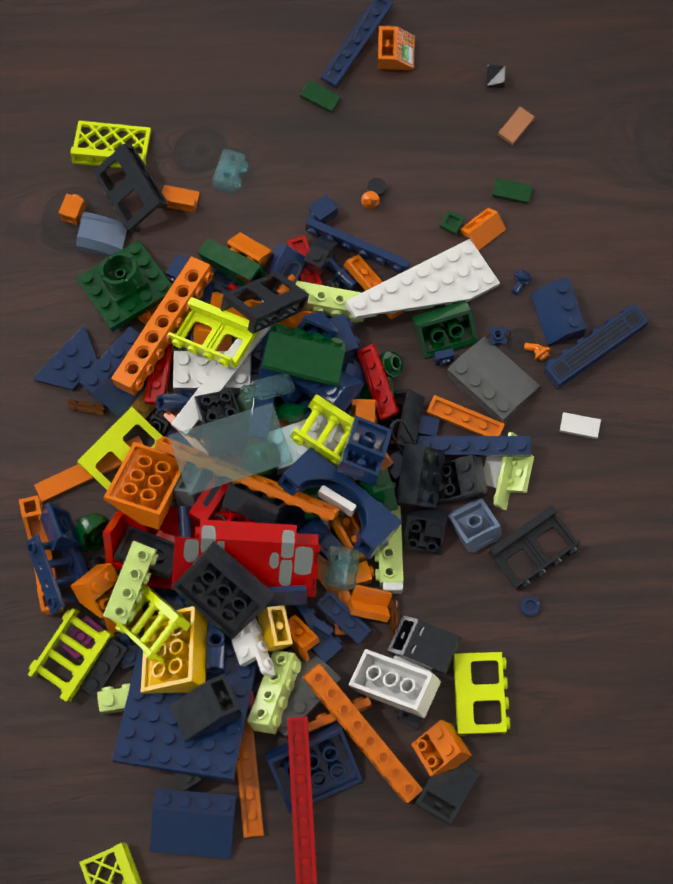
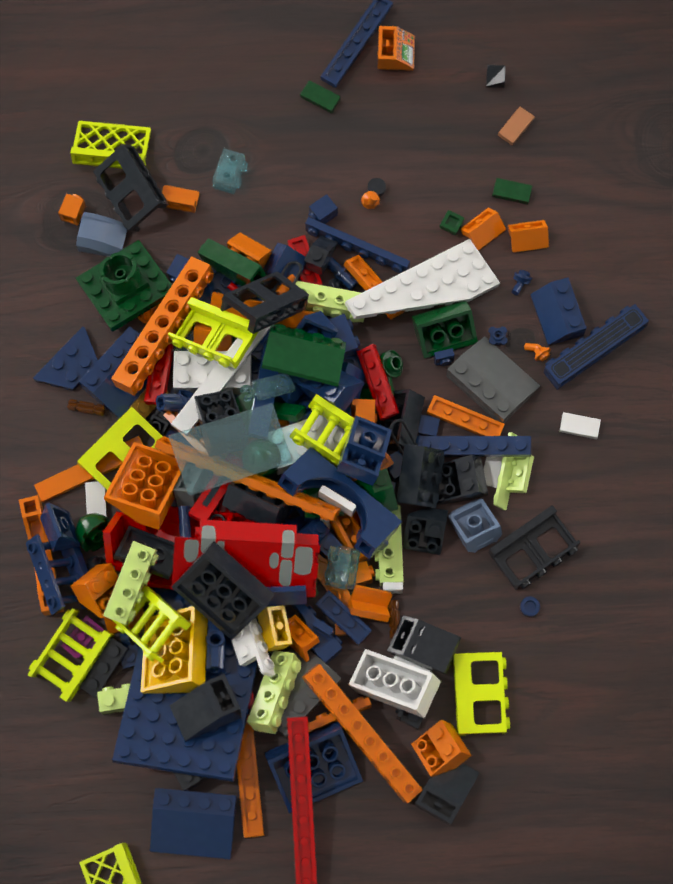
none -> white tile [85,482,107,517]
none -> orange panel [508,220,549,252]

